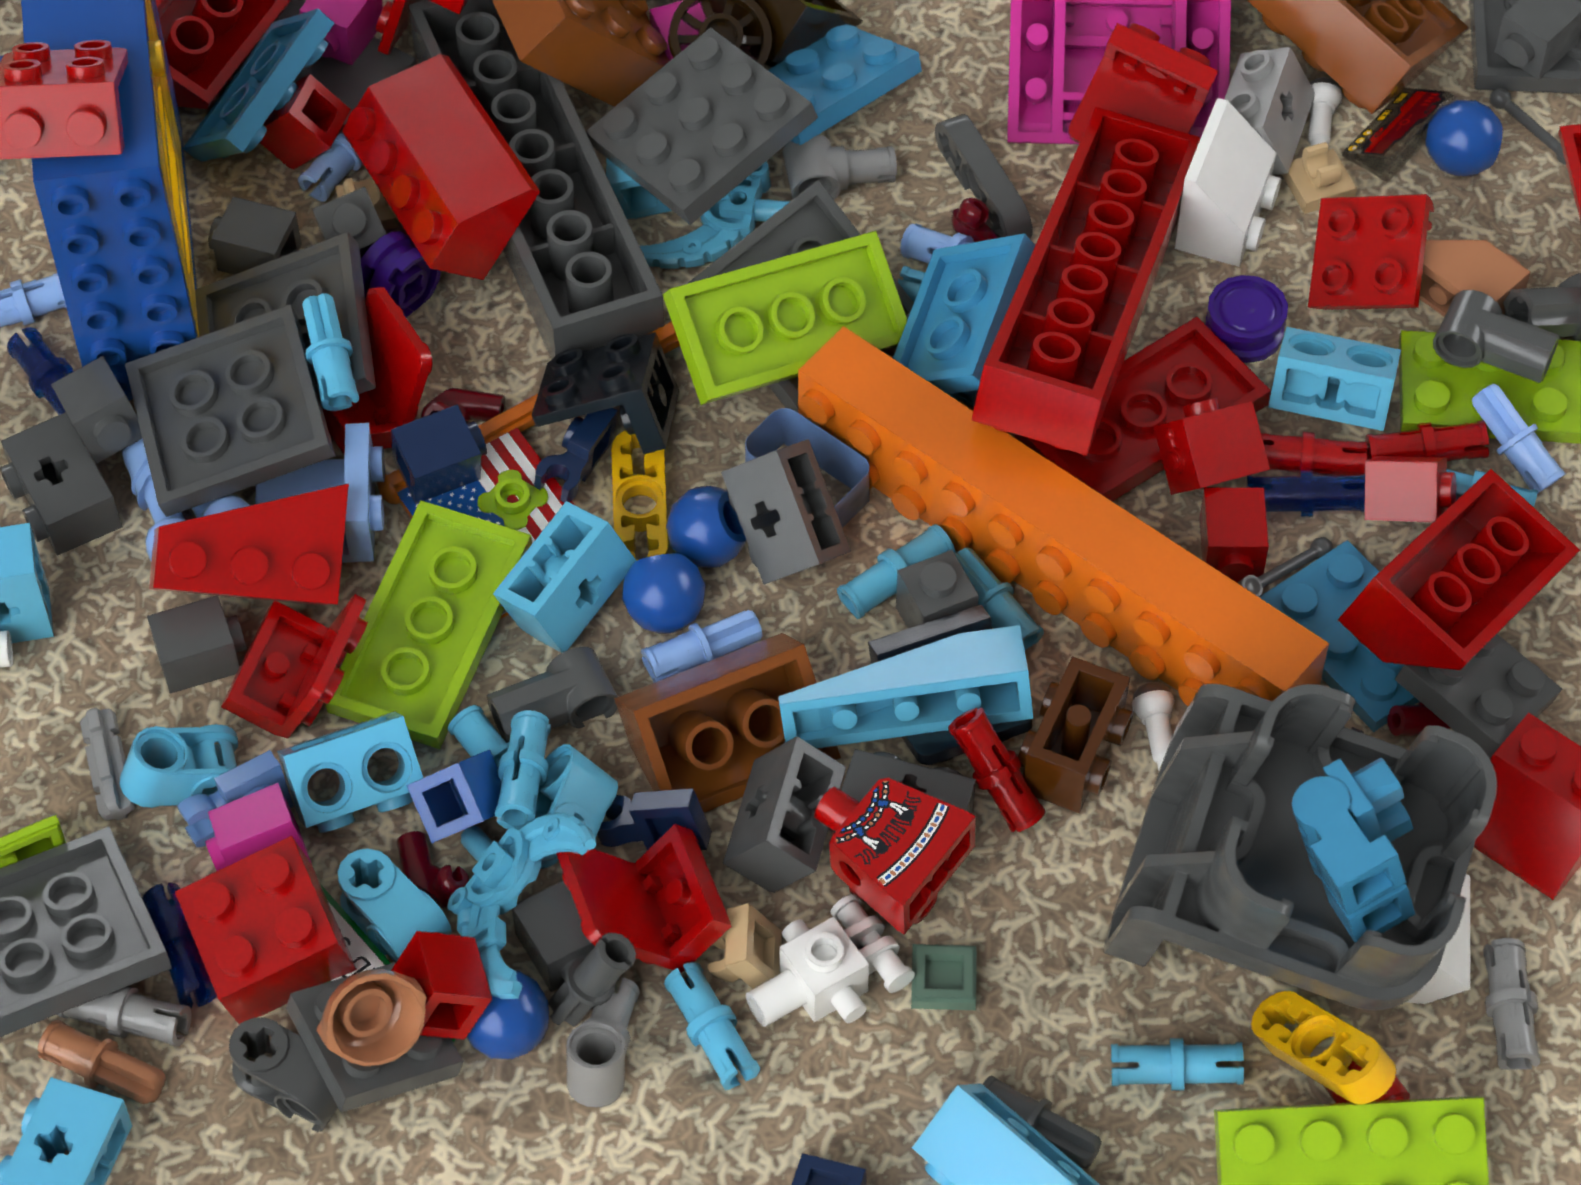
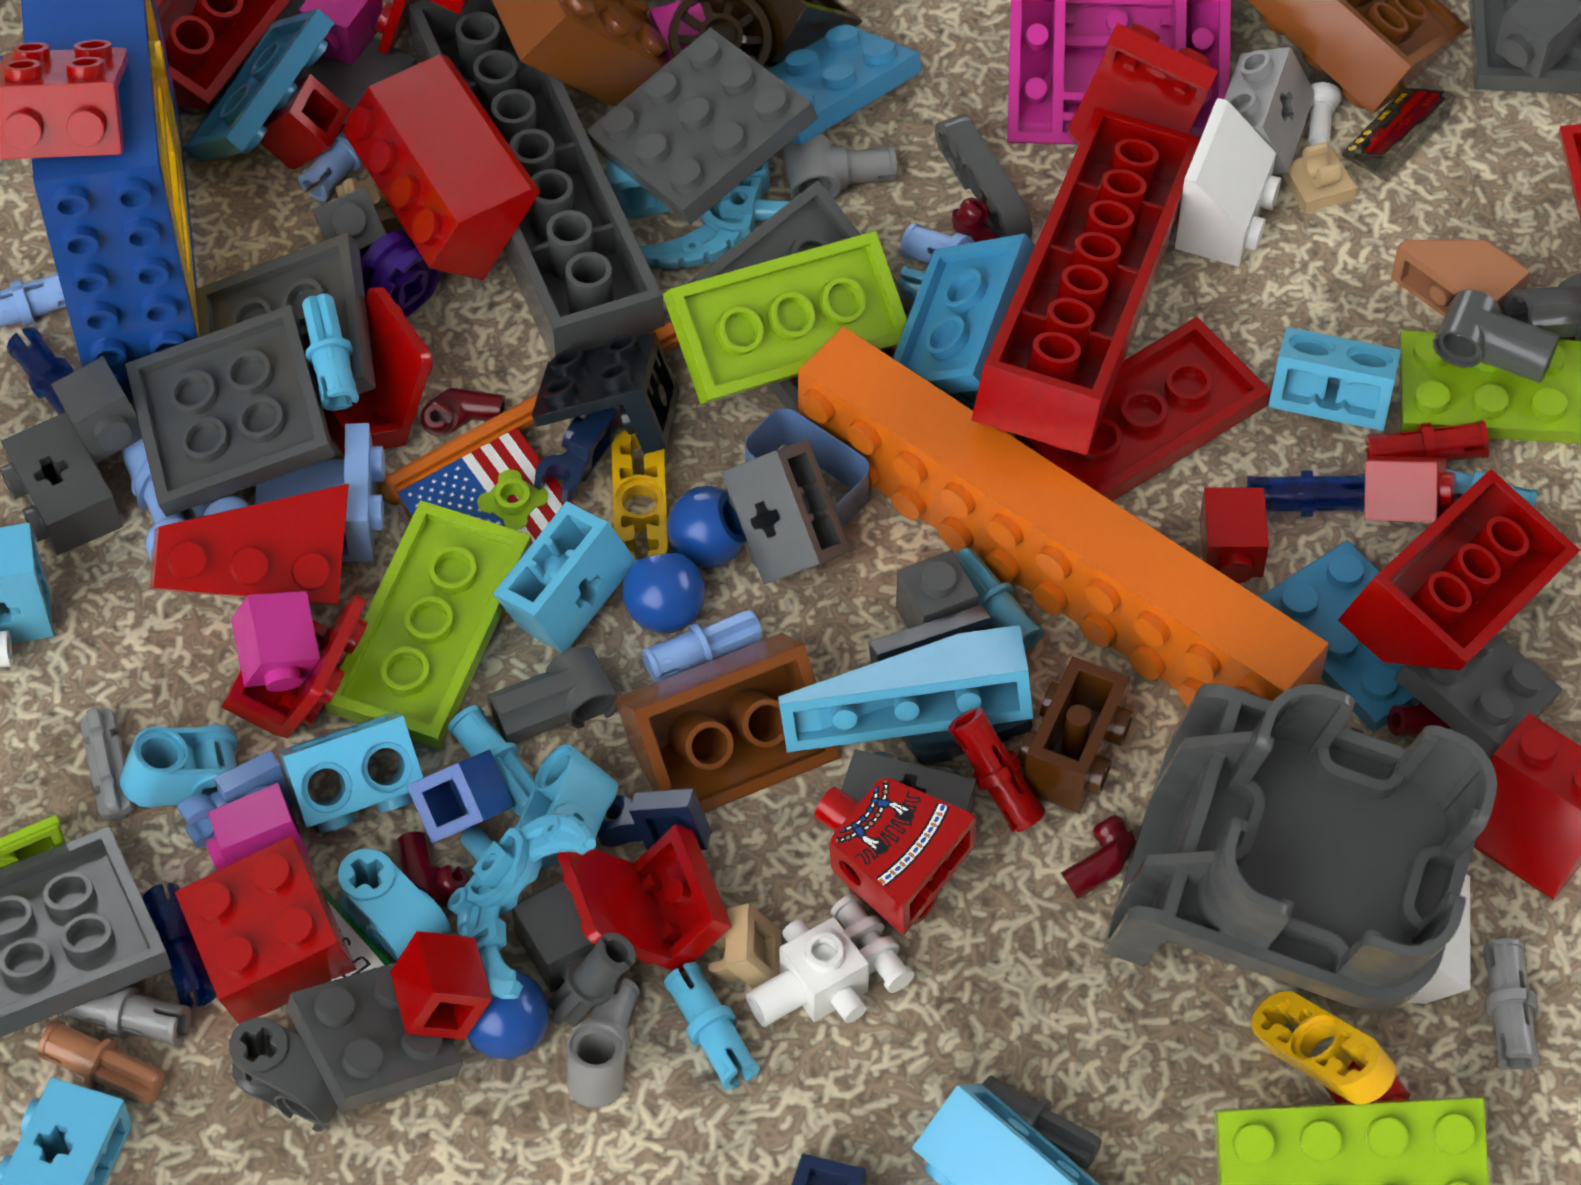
dark grey brick [147,595,247,694] -> none
dark grey brick [208,196,302,275] -> none
nougat hat [316,969,426,1066] -> none
dark blue brick [391,404,487,504] -> none
medium azure pin [495,710,551,830] -> none
dark grey brick [723,736,846,893] -> none
medium azure pin [837,524,956,619] -> none
sand green tile [911,944,977,1010] -> none
medium azure pin [1111,1038,1244,1091] -> none
white piece [1132,682,1175,771] -> none
red head [1153,398,1270,495] -> none
dark purple wheel [1205,275,1288,363] -> none
dark grey hinge [1238,537,1333,597] -> none
red pin [1261,432,1368,479] -> none
dark azure hips [1292,757,1416,943] -> none
red plate [1308,194,1434,310] -> none
blue piece [1425,100,1503,176] -> none
light blue axle [1472,384,1566,493] -> none
dark grey hinge [1490,88,1566,165] -> none
none -> dark pink brick [231,591,321,692]
none -> dark red arm [1061,815,1136,899]

